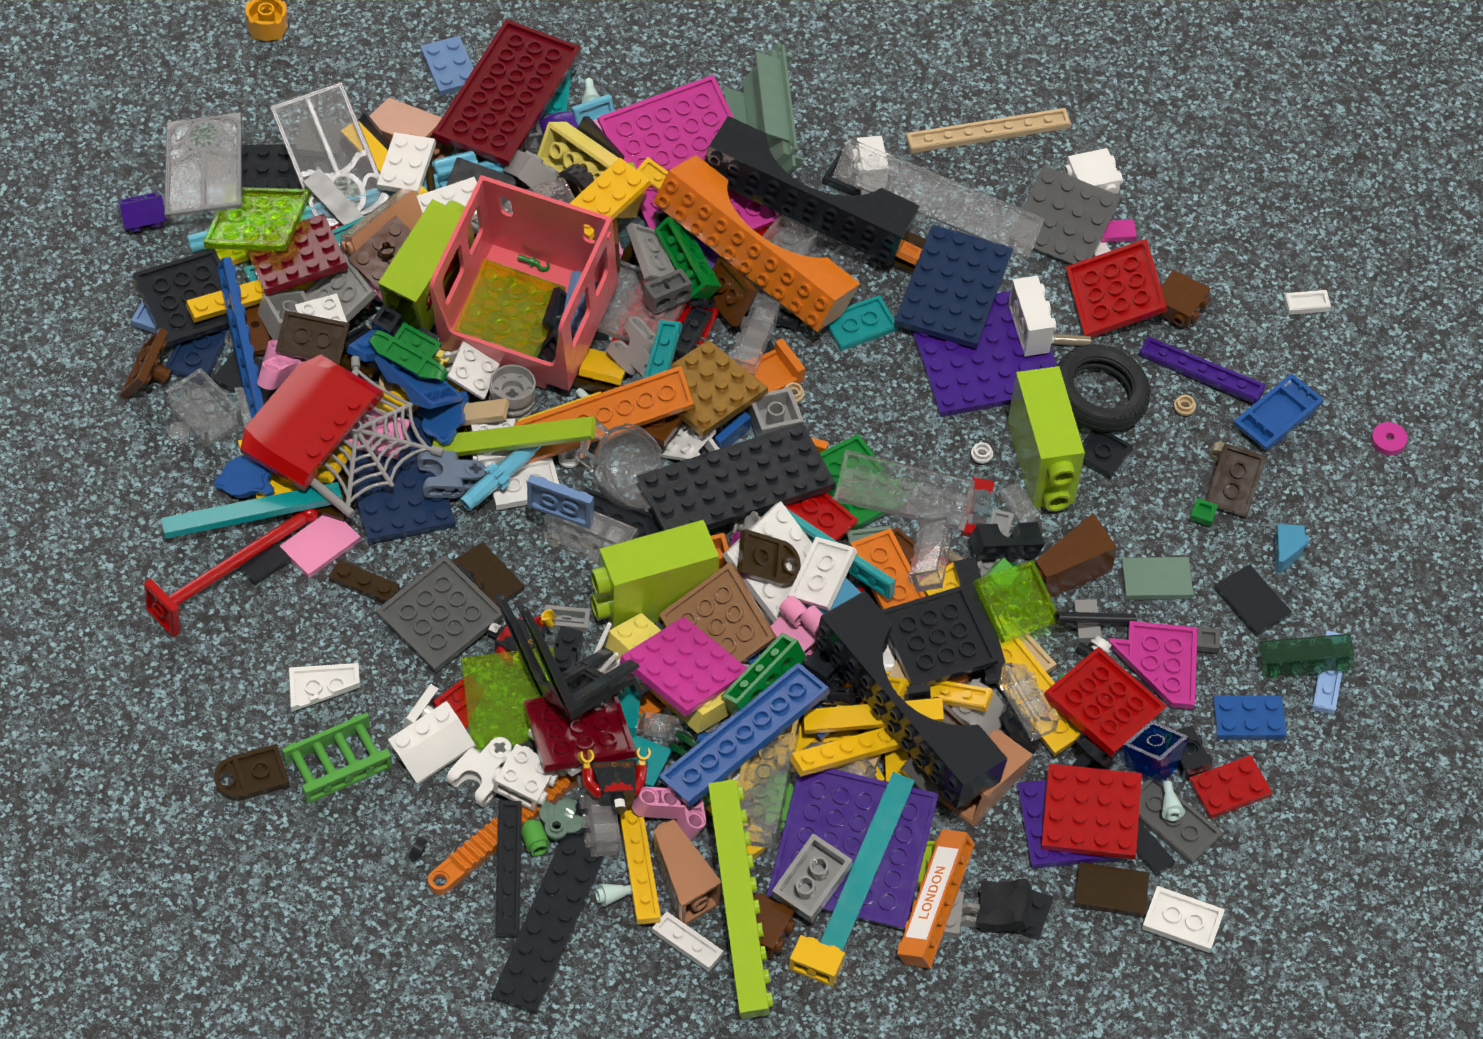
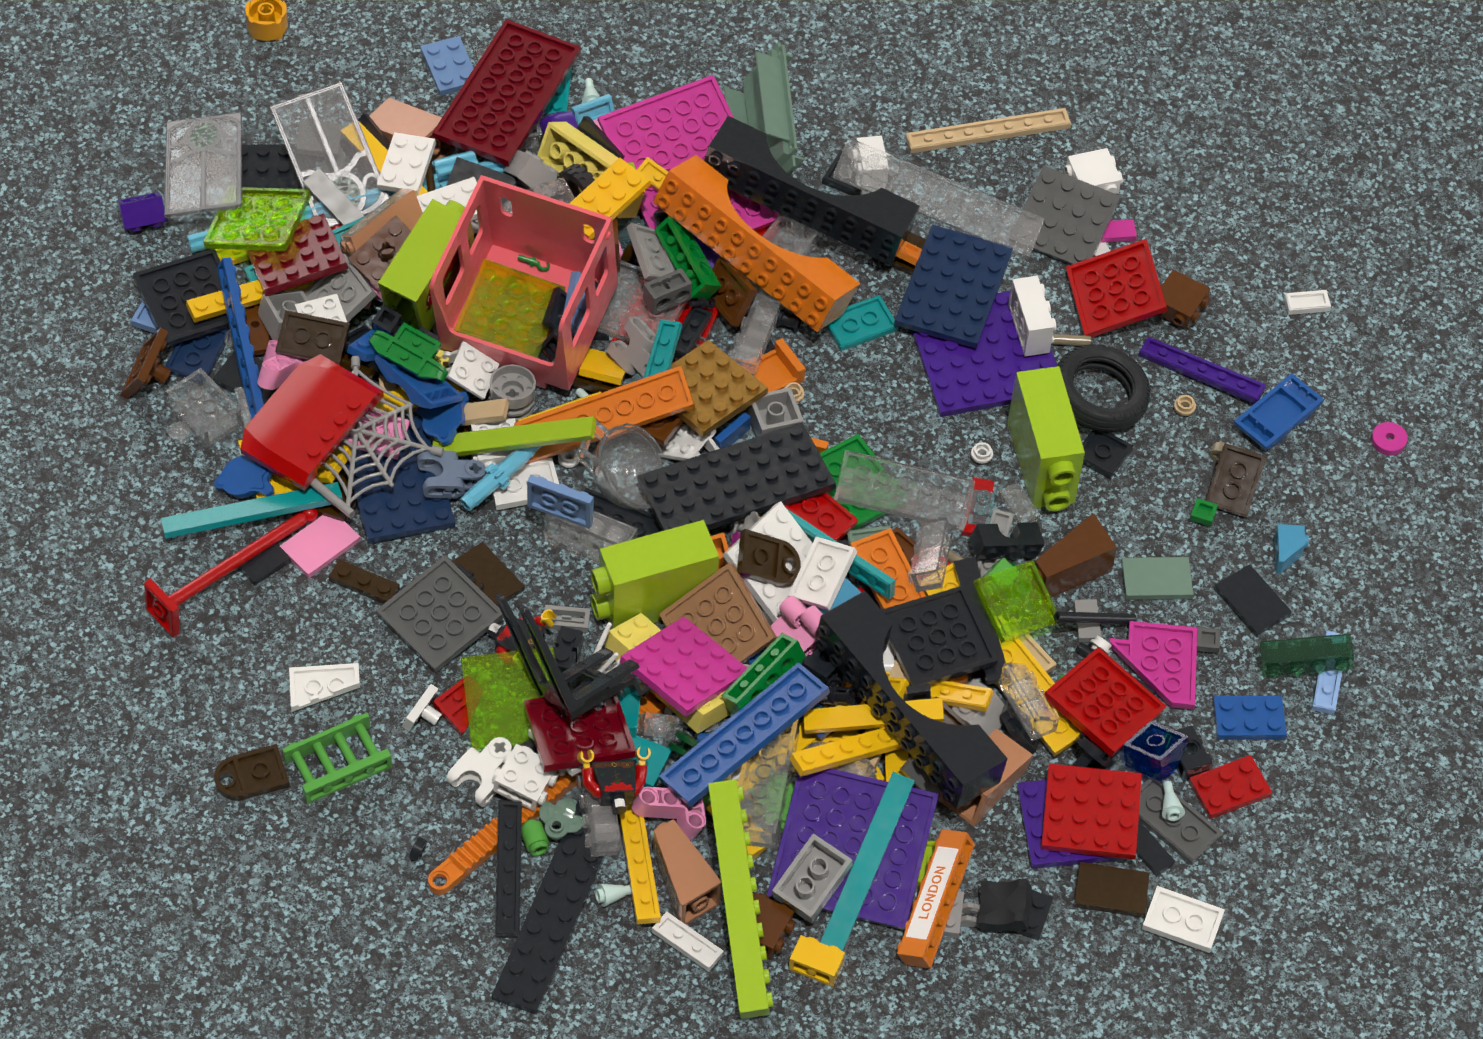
white slope [388,701,476,785] -> none

